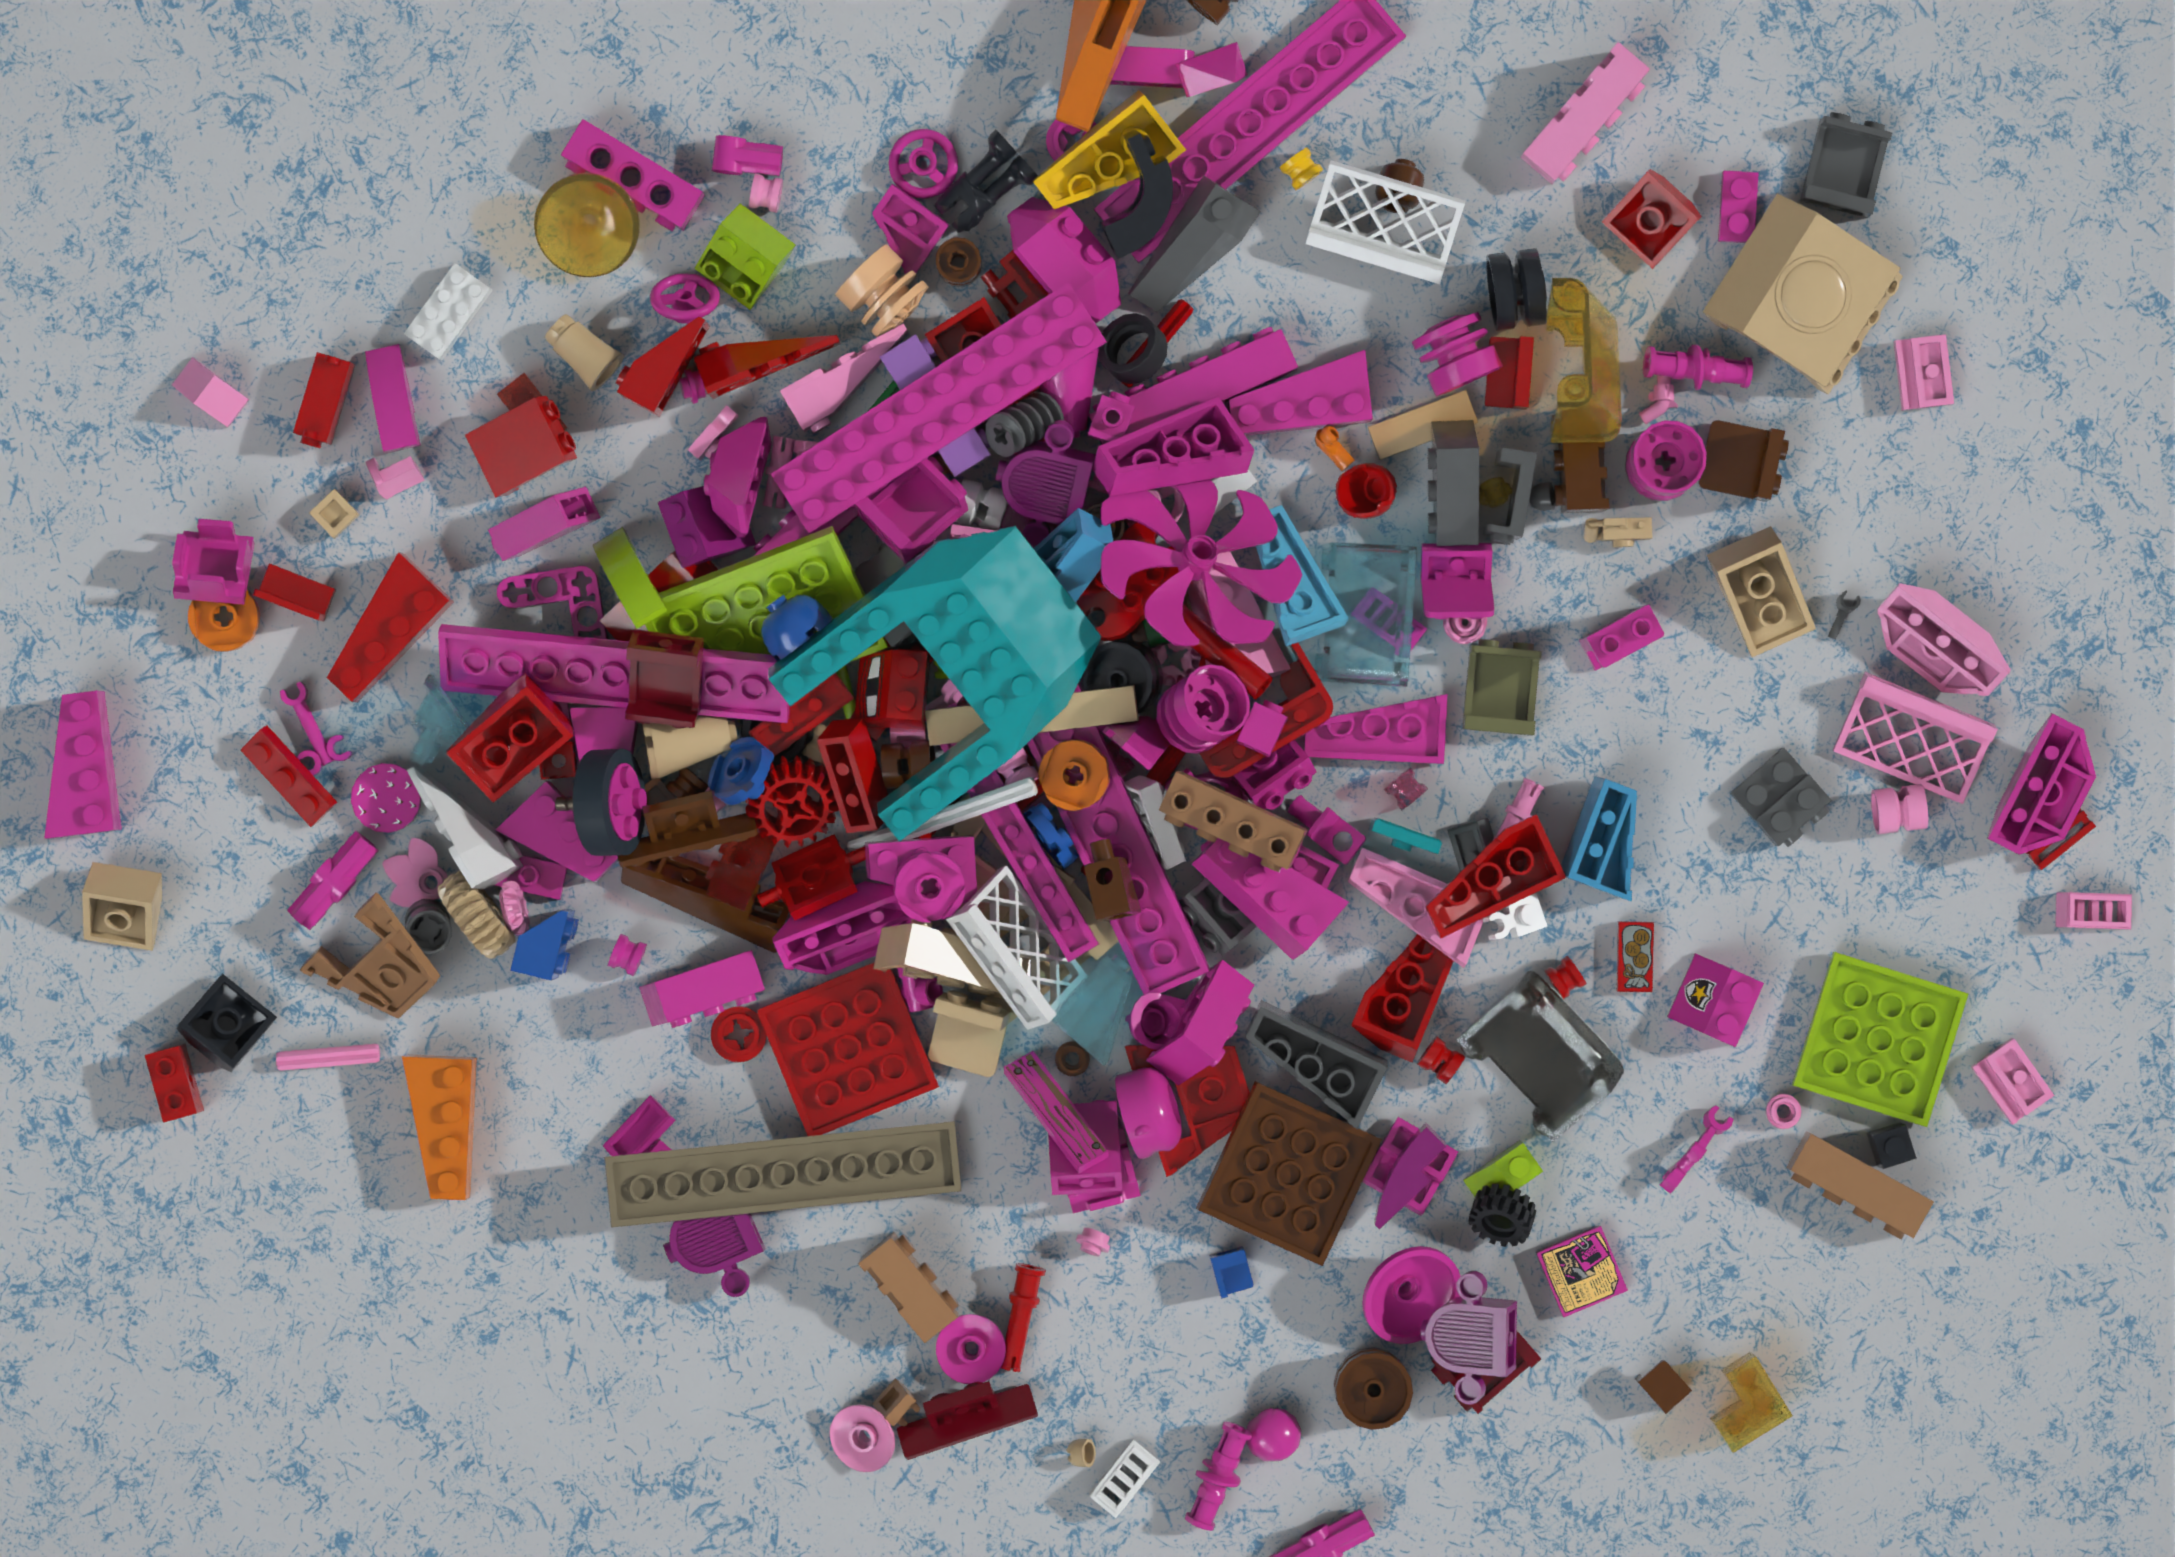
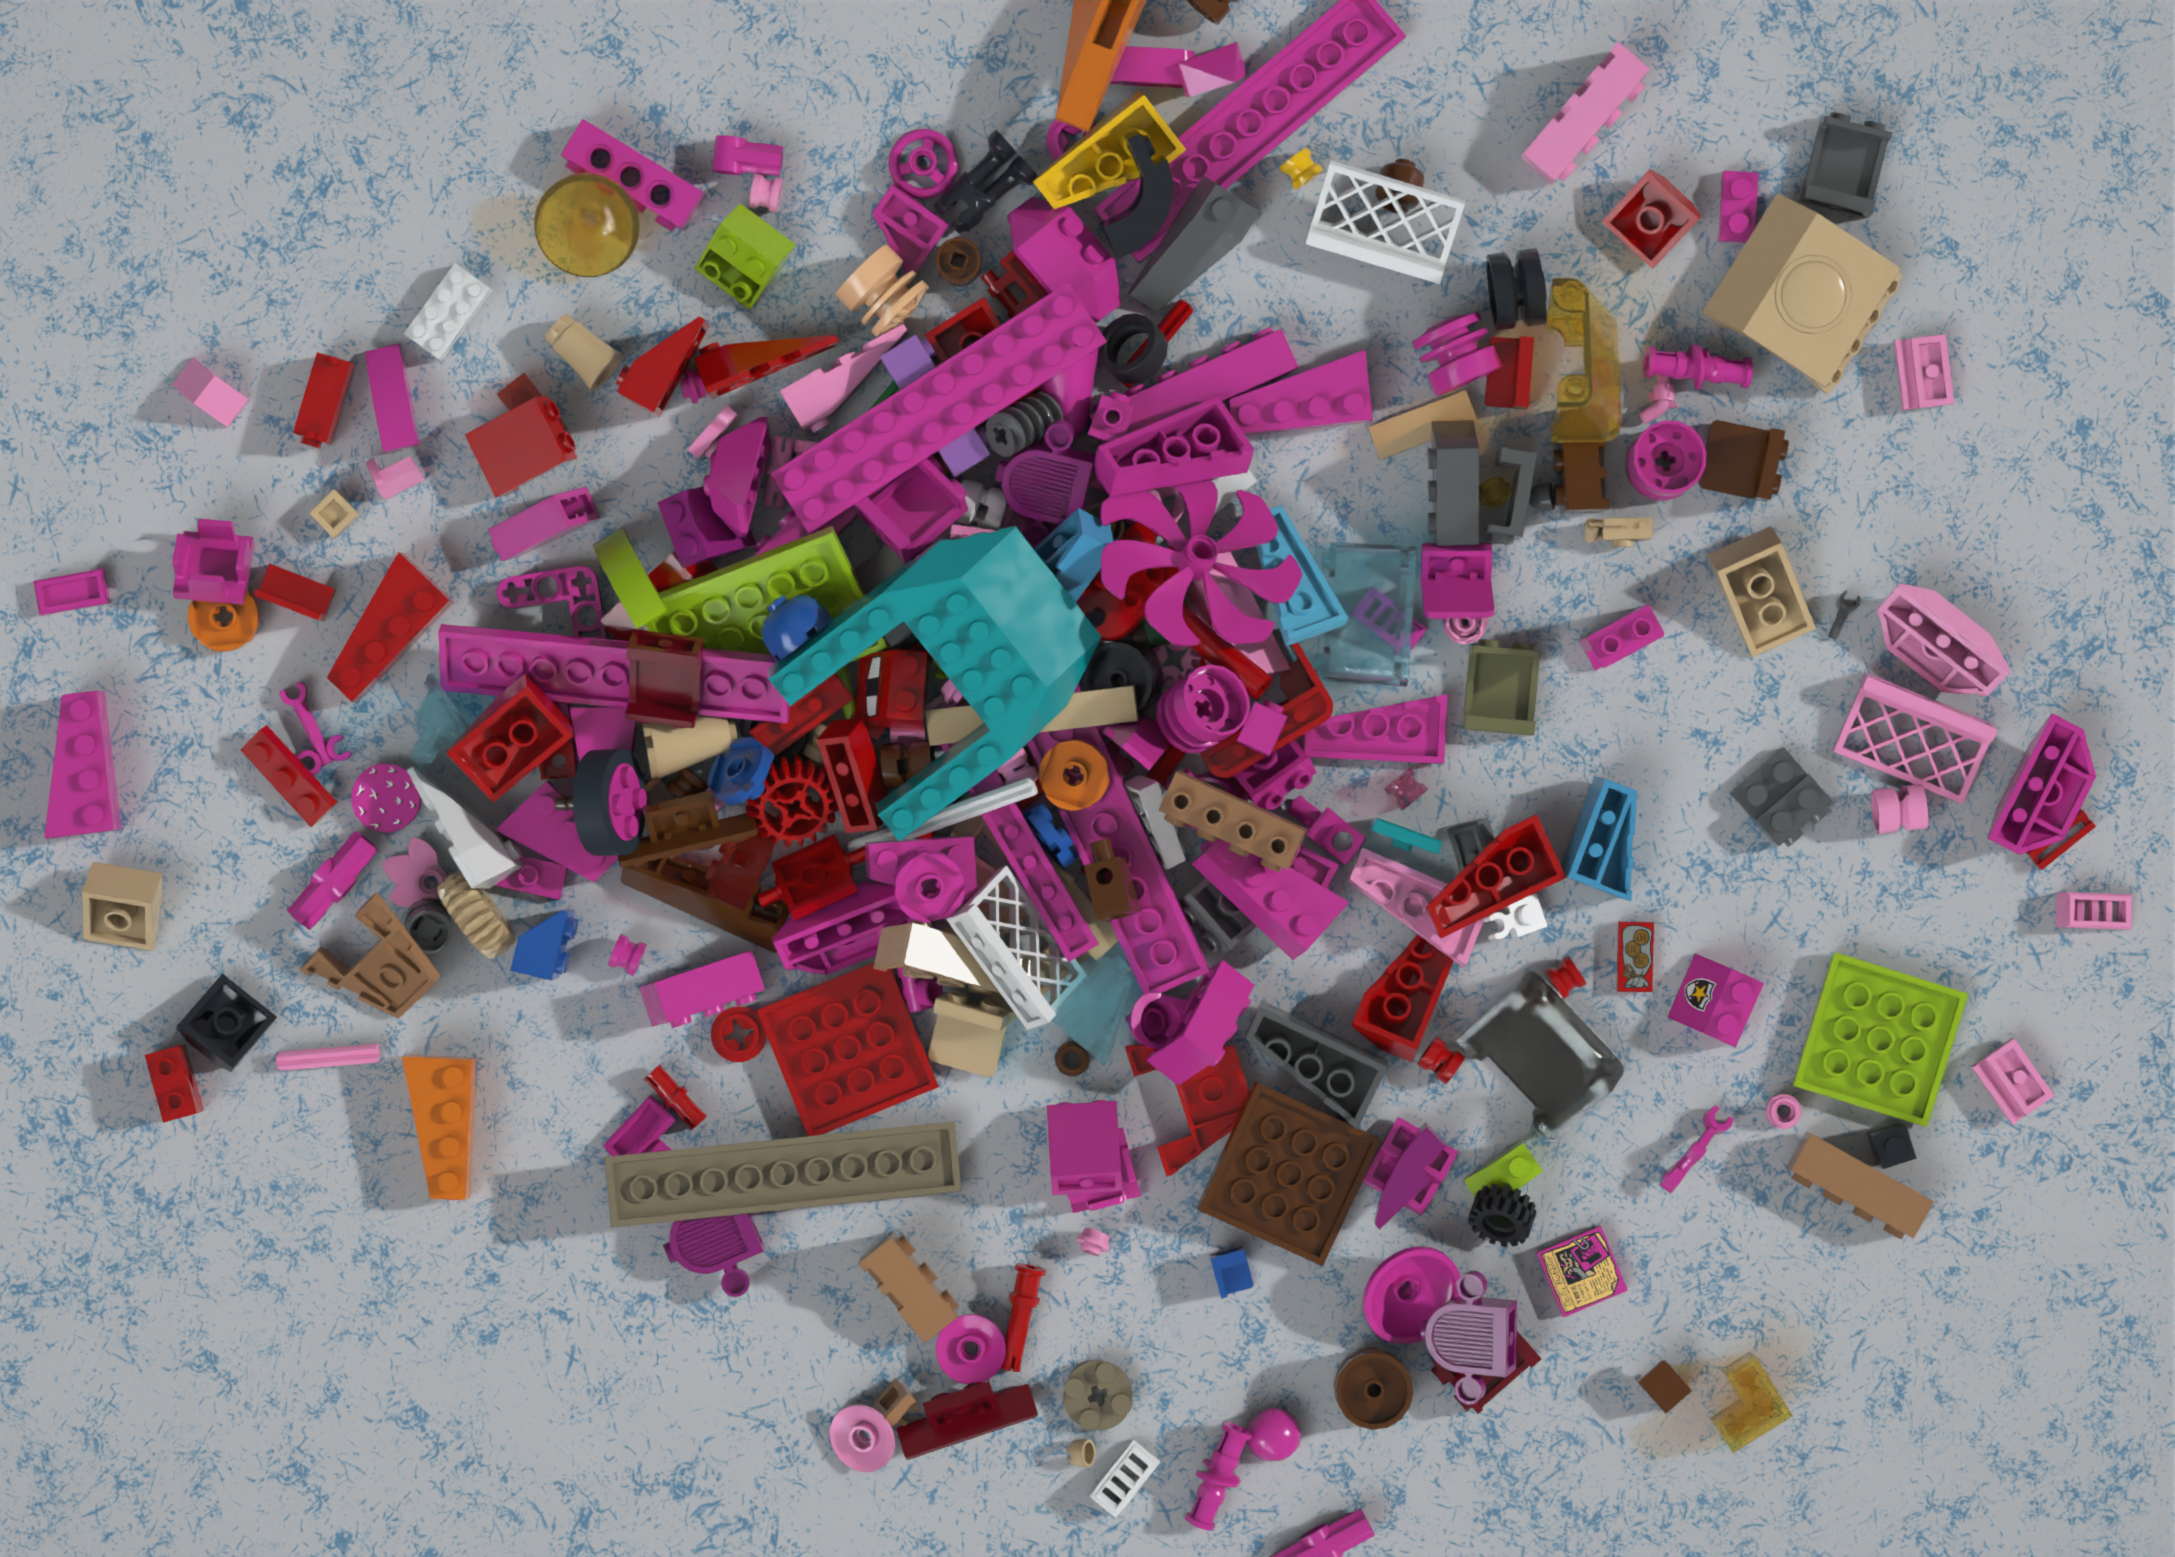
bright pink gear [499,881,530,937] -> none
dark pink piece [650,273,720,324] -> none
dark pink tile [1004,1051,1109,1174] -> none
dark pink piece [1115,1067,1182,1160] -> none
orange arm [1315,425,1355,472] -> none
red hair [1335,463,1397,519] -> none
bright pink pin [1493,778,1544,840] -> none
none -> dark pink tile [33,569,111,616]
none -> red pin [644,1064,707,1131]
none -> dark tan plate [1063,1359,1133,1431]

